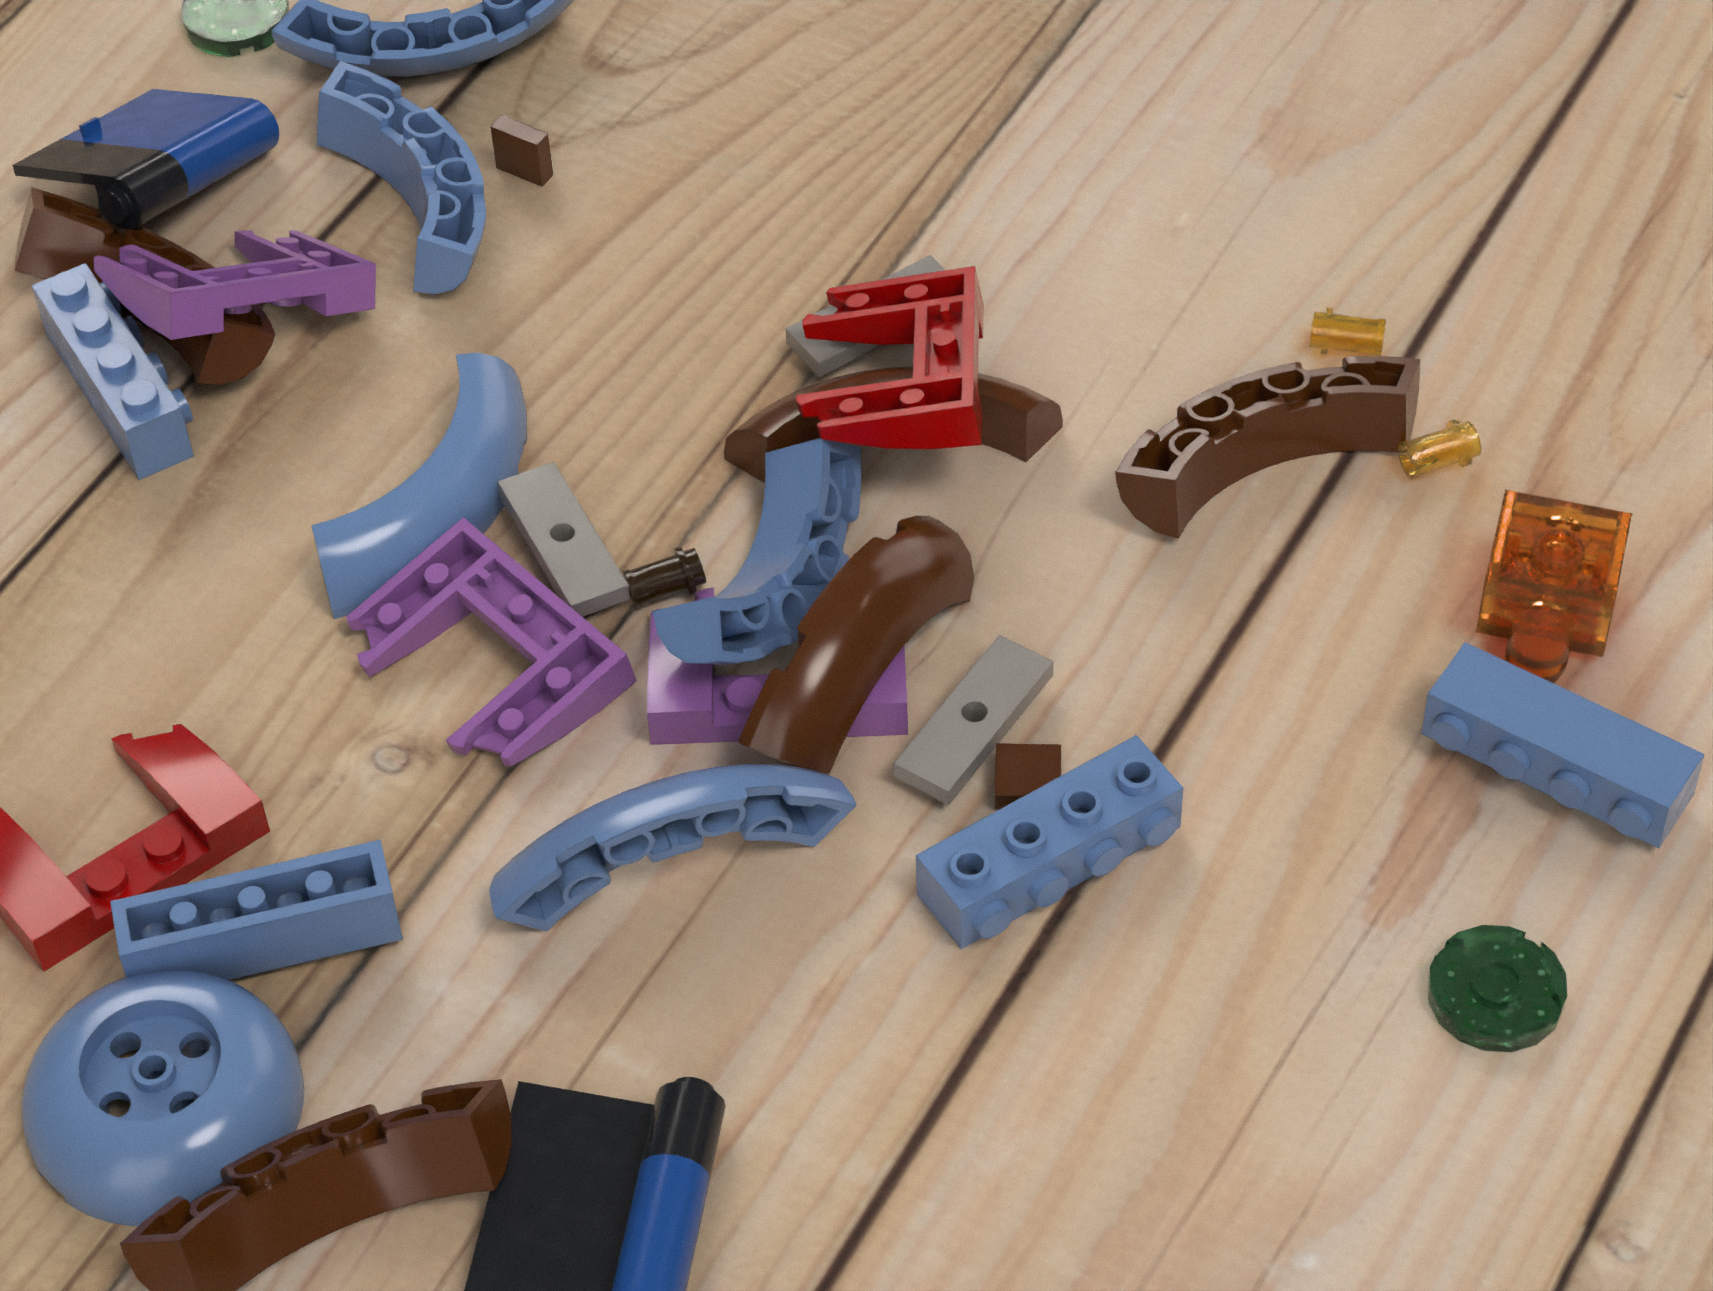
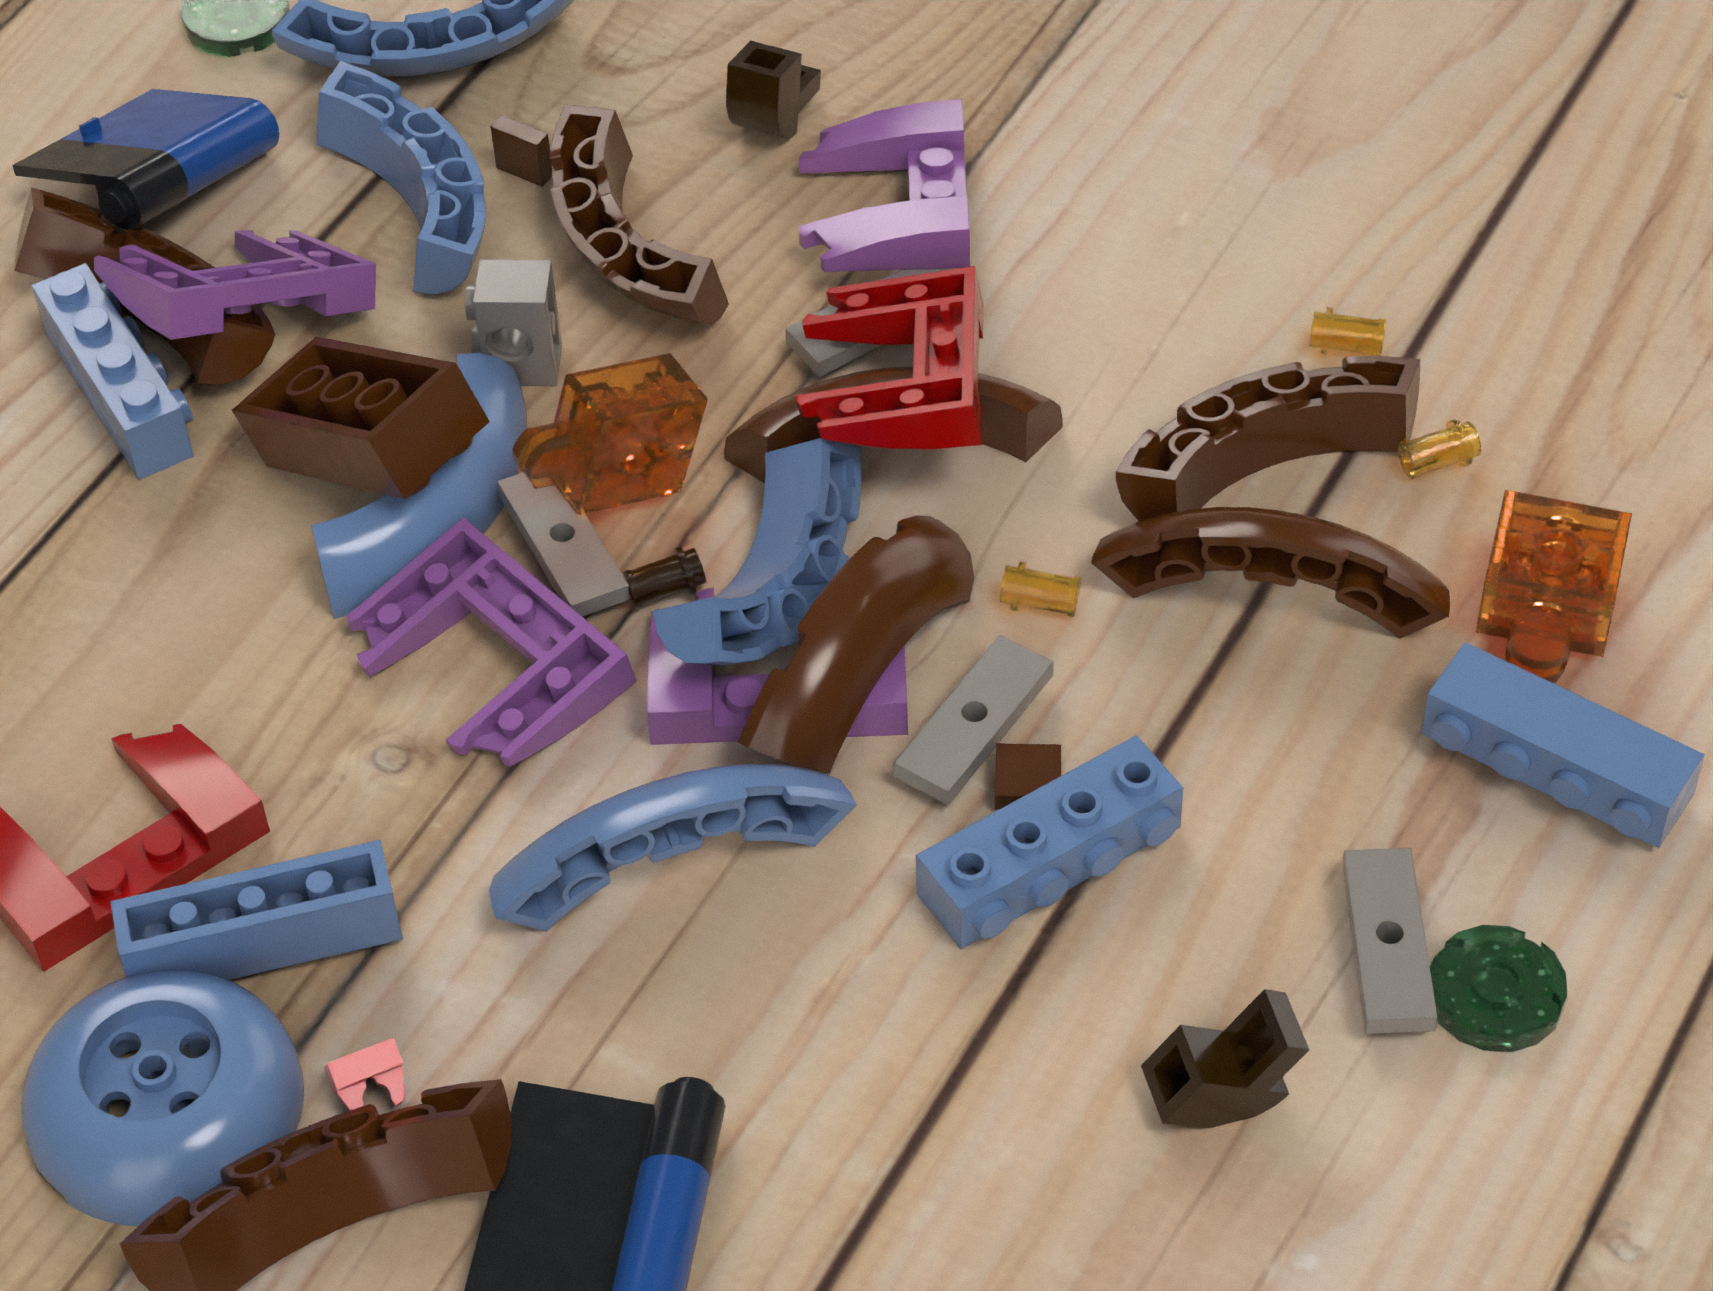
none -> reddish brown brick [232,336,490,500]
none -> coral tile [324,1038,405,1111]
none -> light grey brick [465,260,562,386]
none -> clear orange brick [512,353,708,515]
none -> reddish brown brick [550,104,729,325]
none -> dark brown brick [726,40,821,138]
none -> medium lavender wedge [799,99,970,272]
none -> clear yellow pin [1000,561,1081,617]
none -> reddish brown brick [1091,507,1450,639]
none -> dark brown brick [1141,989,1309,1128]
none -> light grey tile [1342,848,1437,1034]

